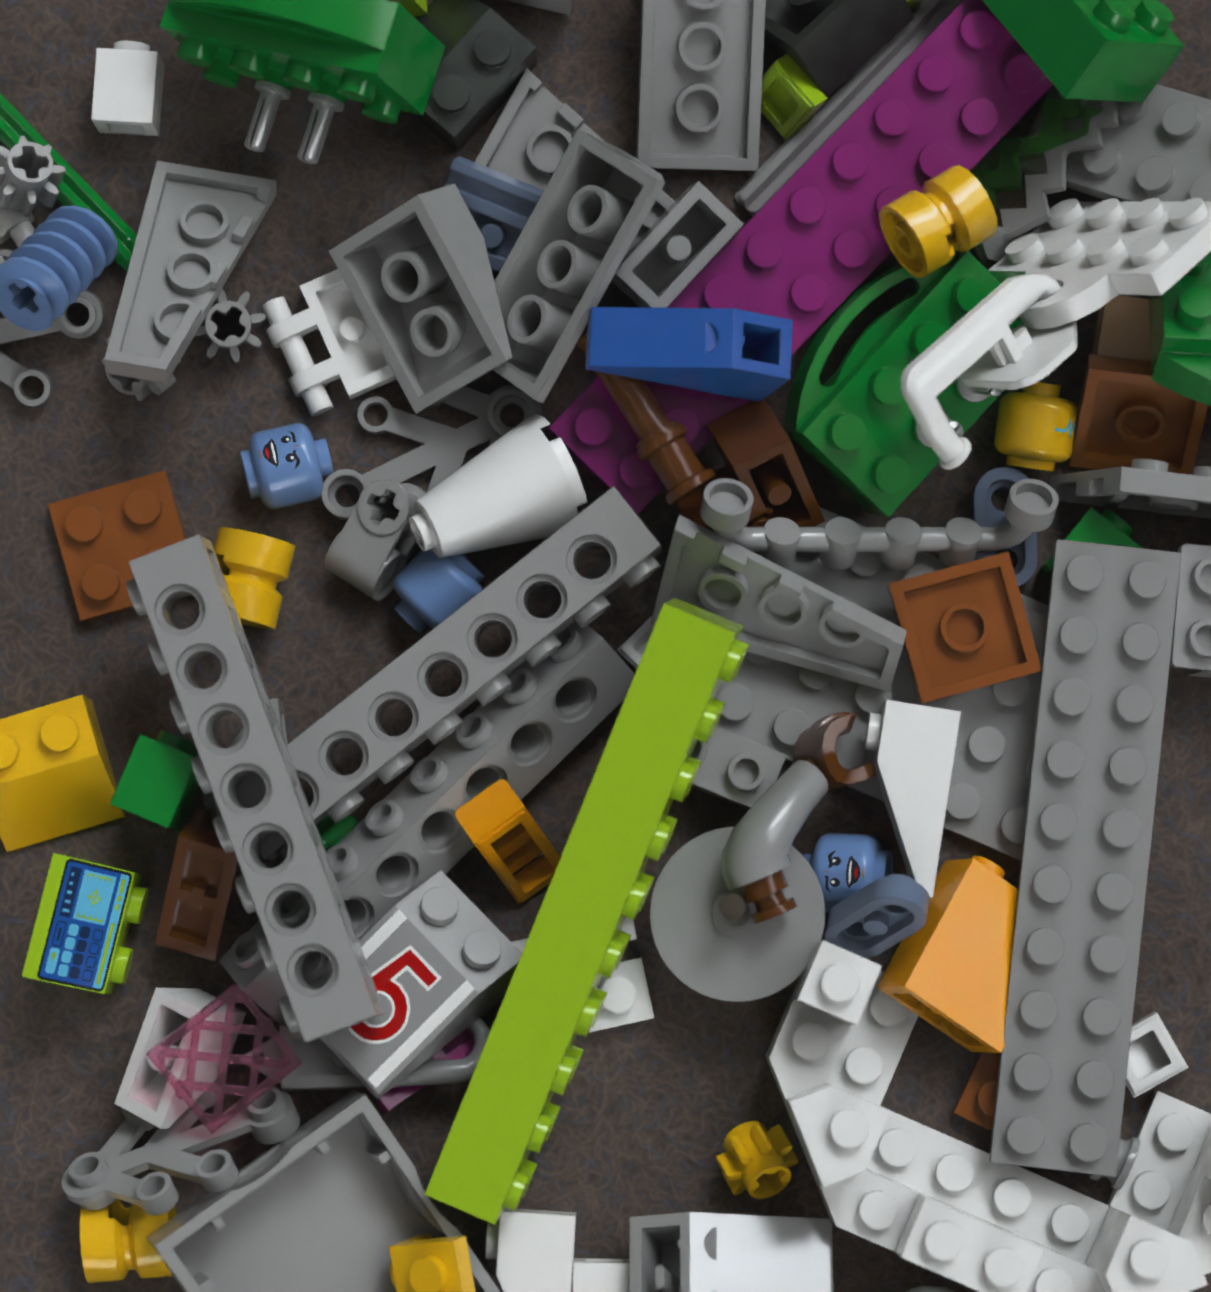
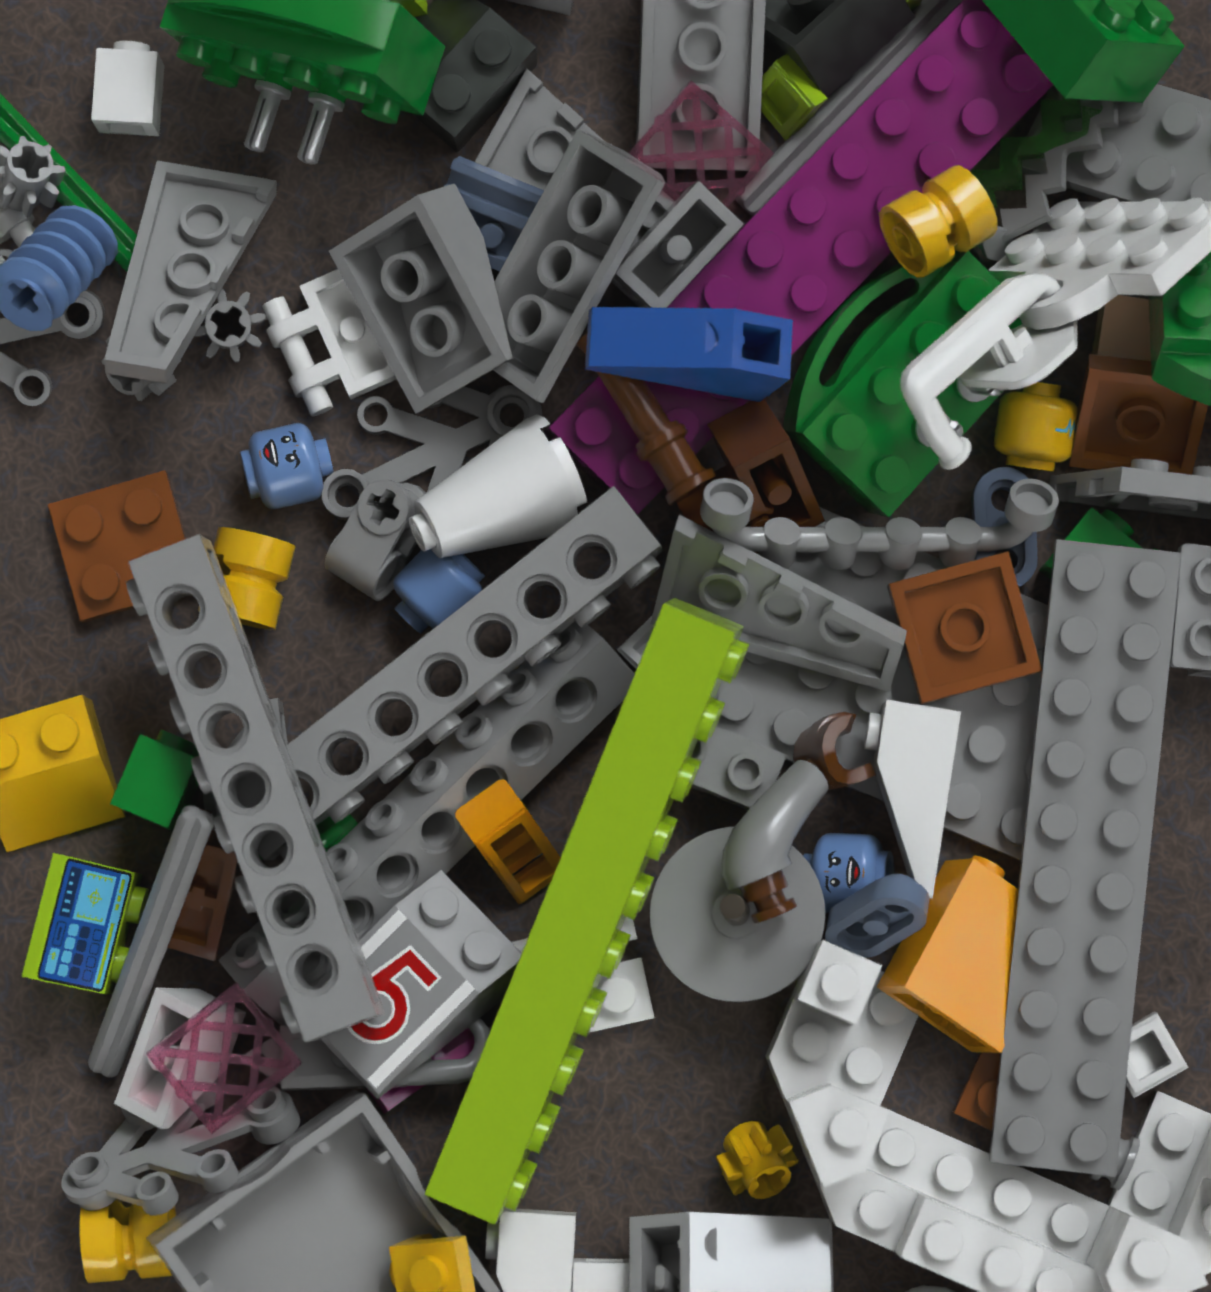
none -> light grey axle [88,806,214,1078]
none -> clear pink window [628,80,774,208]

